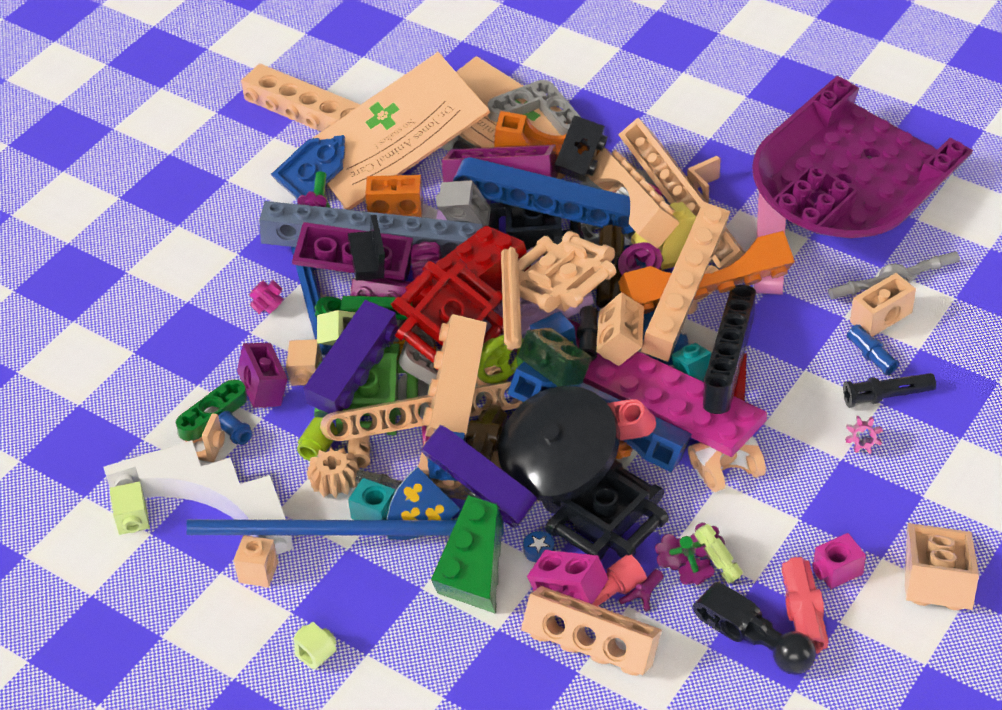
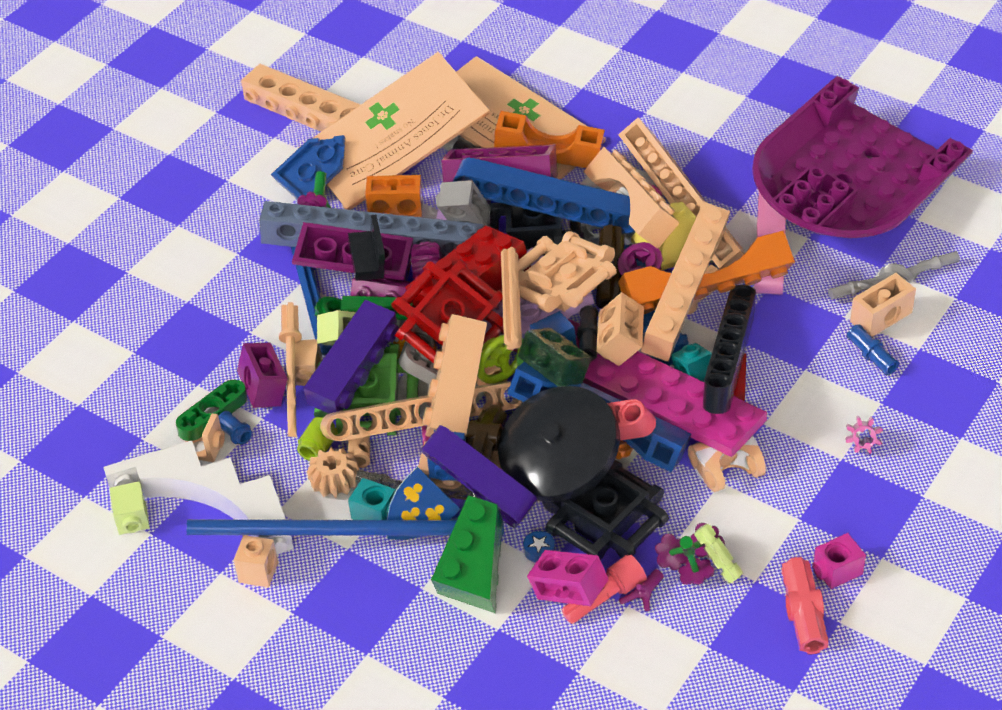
dark pink gear [249,280,284,314] -> none
yellowish green plate [293,621,336,669] -> none
light grey beam [487,80,581,135] -> none
light nougat brick [521,586,662,675] -> none
black brick [555,115,608,182] -> none
light nougat bracket [687,156,721,203] -> none
black beam [693,582,816,675] -> none
black pin [843,373,936,408] -> none
light nougat slope [905,523,979,610] -> none
none -> light nougat piece [279,302,302,437]

